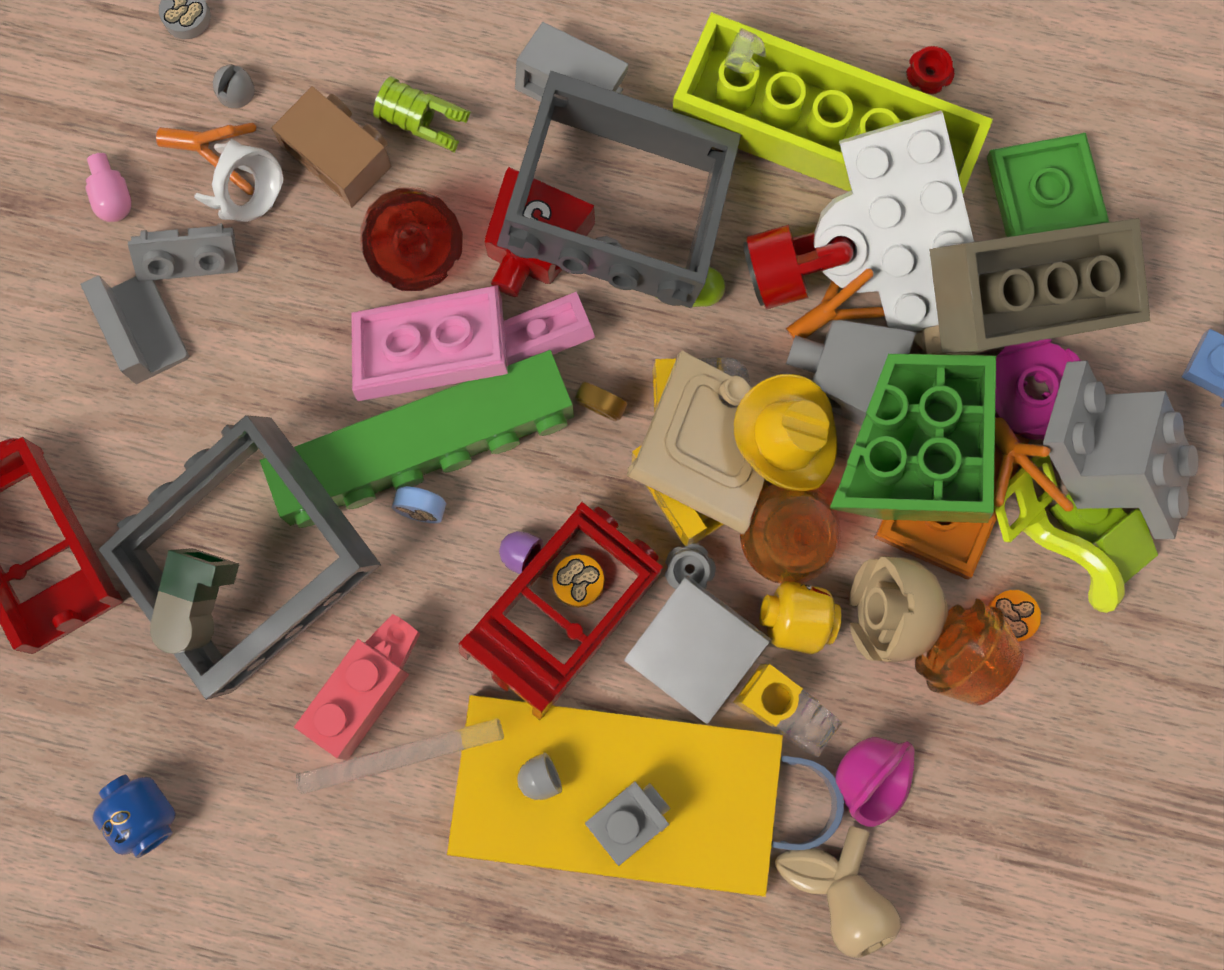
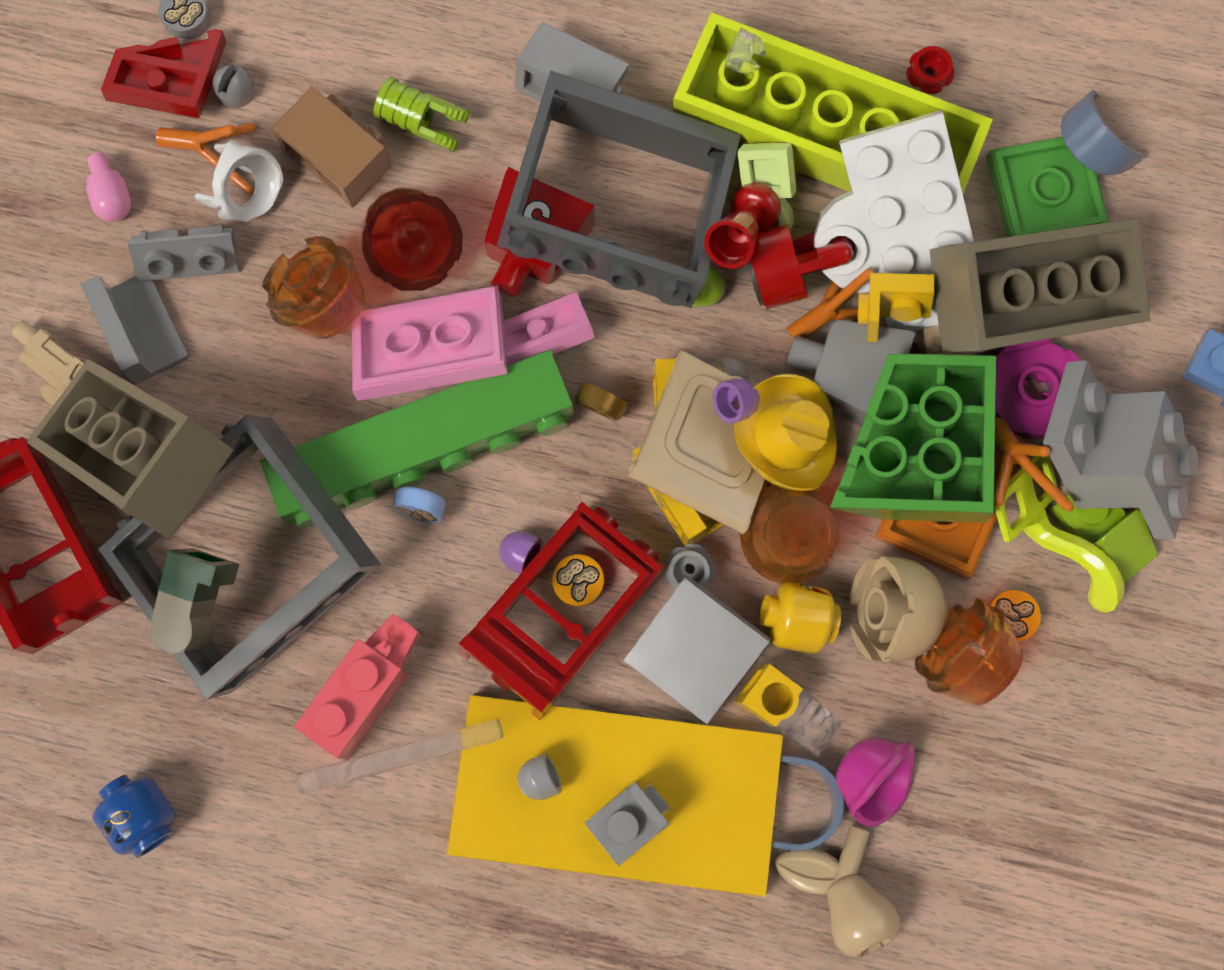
none -> tan piece [11,321,86,407]
none -> dark tan brick [26,359,234,540]
none -> red wing [101,29,226,119]
none -> clear orange cone [262,236,365,339]
none -> red piece [704,182,781,269]
none -> medium lavender hinge [713,378,760,424]
none -> yellowish green plate [738,143,797,229]
none -> yellow bracket [857,273,934,342]
none -> sand blue helmet [1061,90,1145,175]

